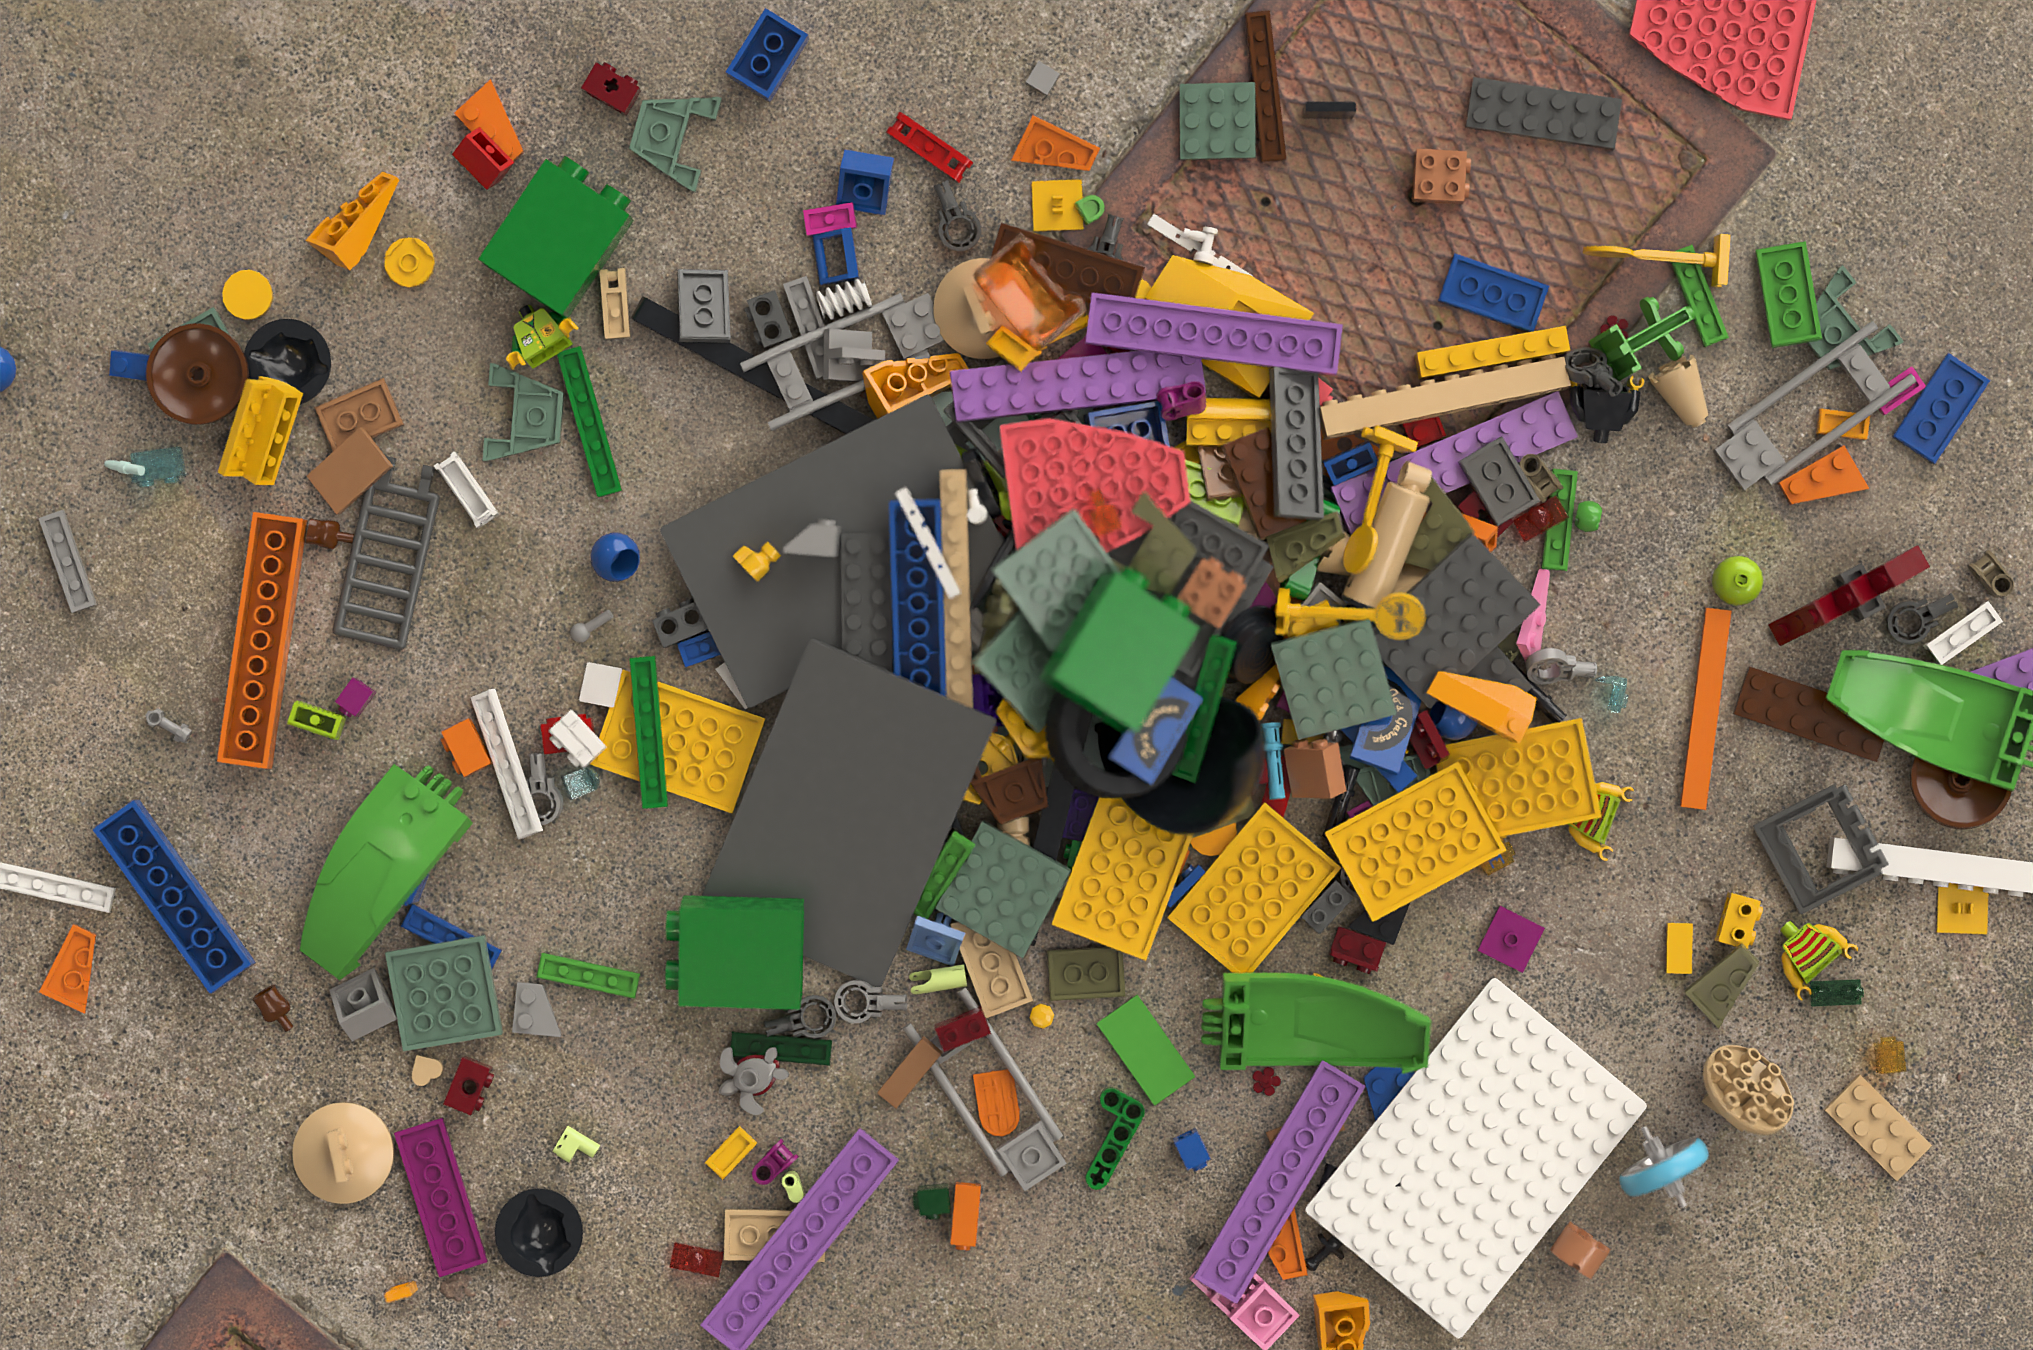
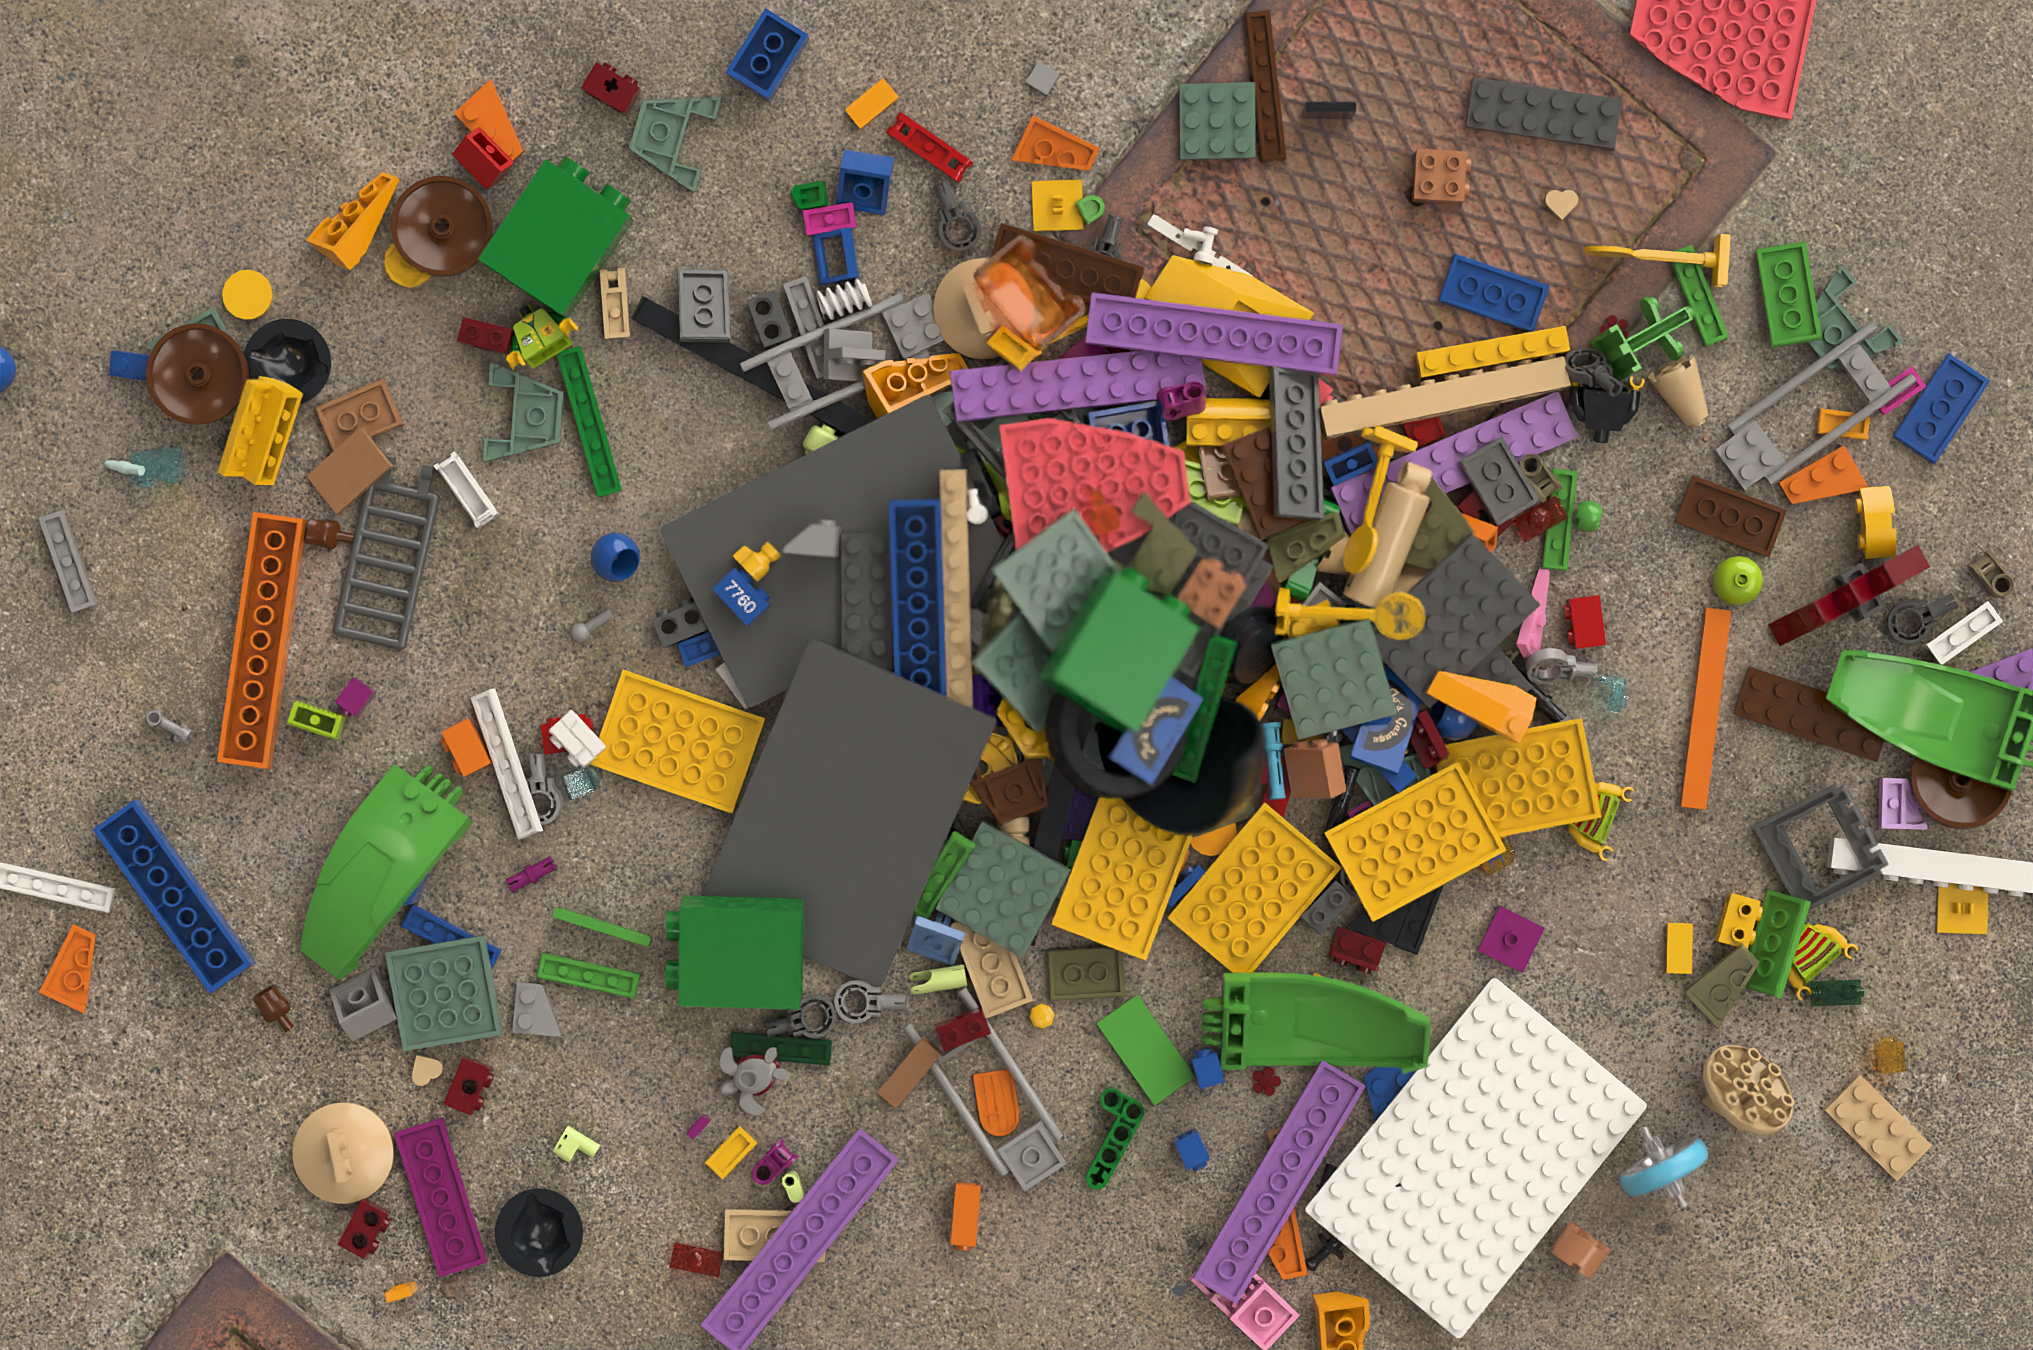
white sticker [579,662,622,708] -> none
green plate [630,656,668,809] -> none
white piece [896,487,960,598] -> none
dark green brick [913,1183,951,1220] -> none
none -> dark red brick [337,1198,391,1259]
none -> reddish brown dish [391,176,493,277]
none -> dark red brick [457,317,515,355]
none -> magenta pin [506,856,558,893]
none -> bright green tile [552,907,653,947]
none -> magenta tile [687,1114,712,1140]
none -> blue brick [712,568,771,626]
none -> green plate [790,180,828,211]
none -> yellowish green head [803,423,838,454]
none -> light orange tile [844,78,899,130]
none -> blue brick [1190,1047,1224,1089]
none -> black tile [1393,884,1444,955]
none -> tan tile [1544,190,1578,221]
none -> red brick [1563,595,1606,649]
none -> reddish brown plate [1674,475,1787,558]
none -> bright green tile [1745,890,1811,999]
none -> yellow brick [1855,486,1896,559]
none -> lavender wing [1878,778,1928,830]

